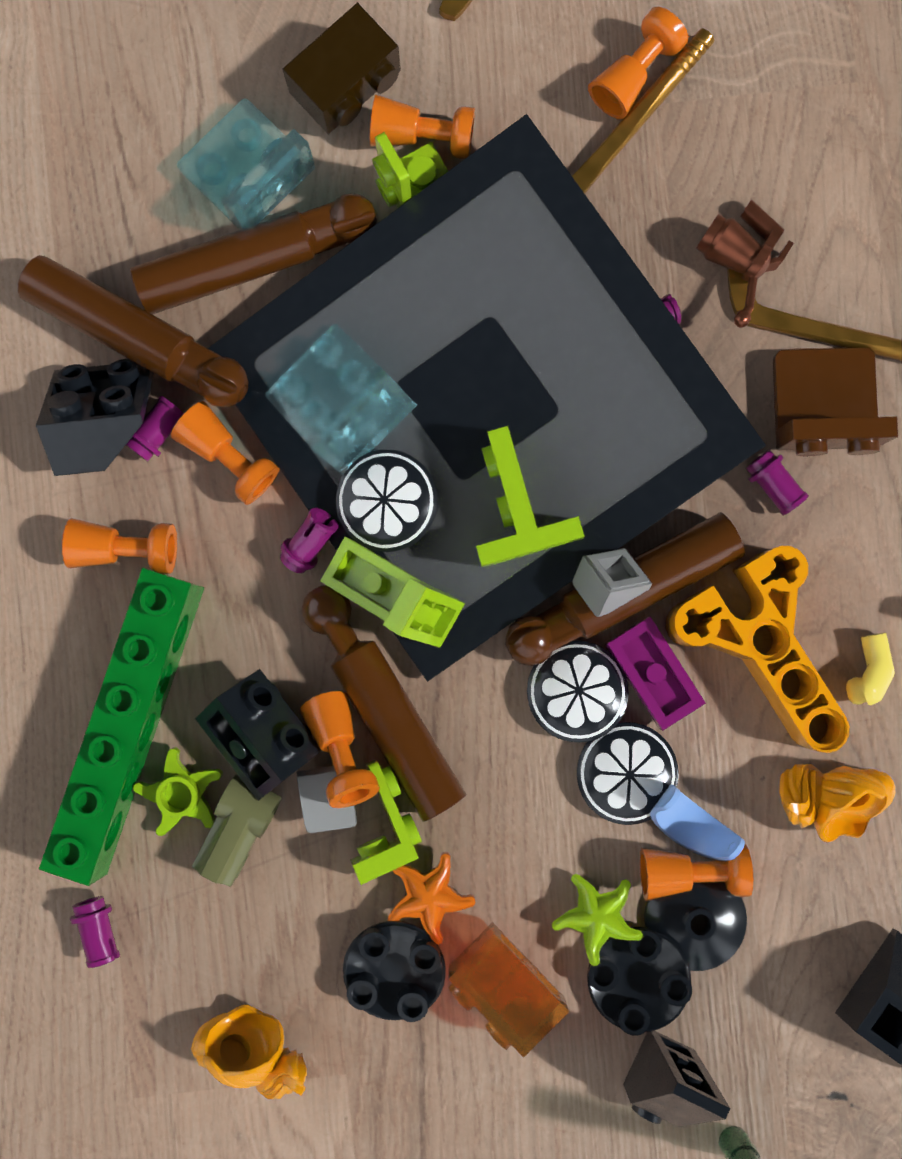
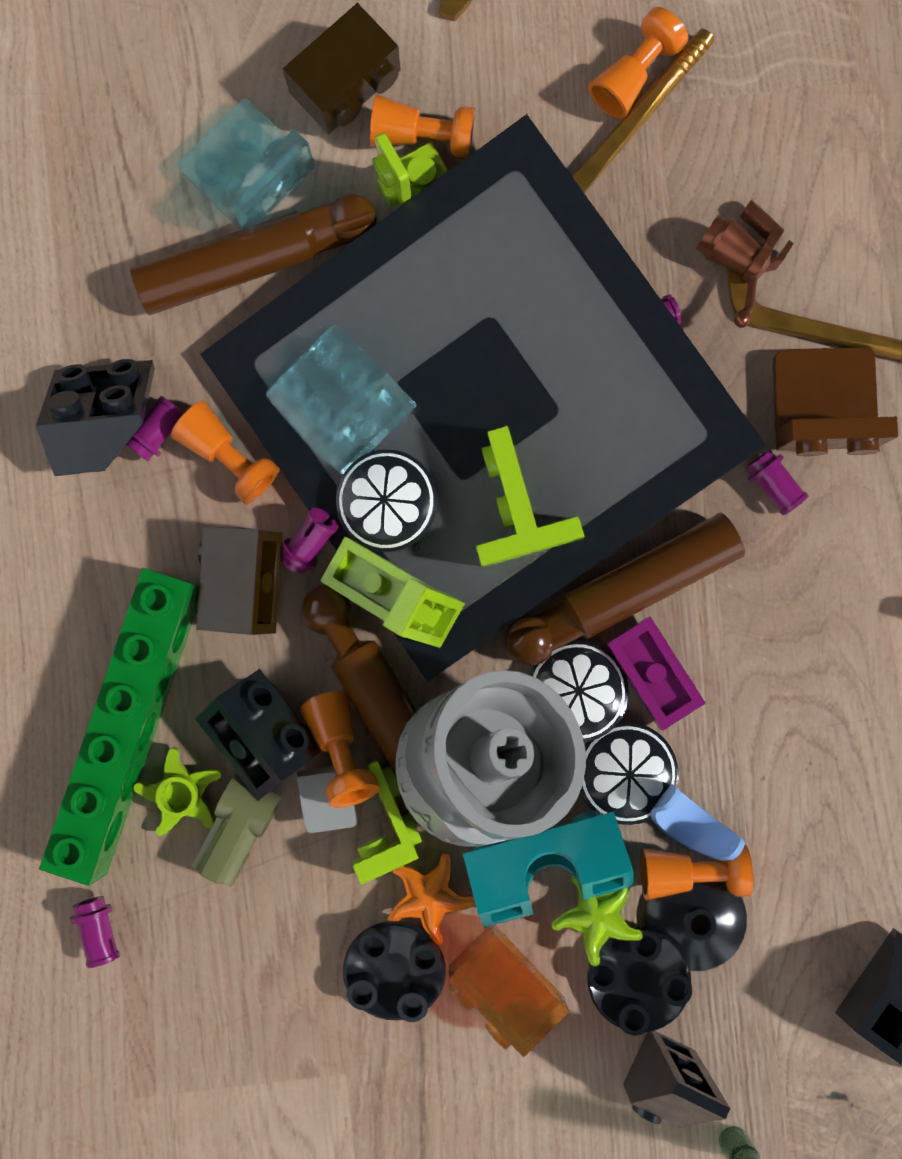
reddish brown piece [17,255,249,408] -> none
orange piece [62,518,177,574] -> none
light orange hair [191,1004,307,1099] -> none
light grey slope [573,548,652,617] -> none
light orange beam [666,546,849,753] -> none
light orange hair [779,764,895,843] -> none
light yellow arm [846,633,895,706] -> none
none -> dark brown brick [194,526,283,635]
none -> light grey piece [396,670,586,847]
none -> teal arch [463,811,633,928]

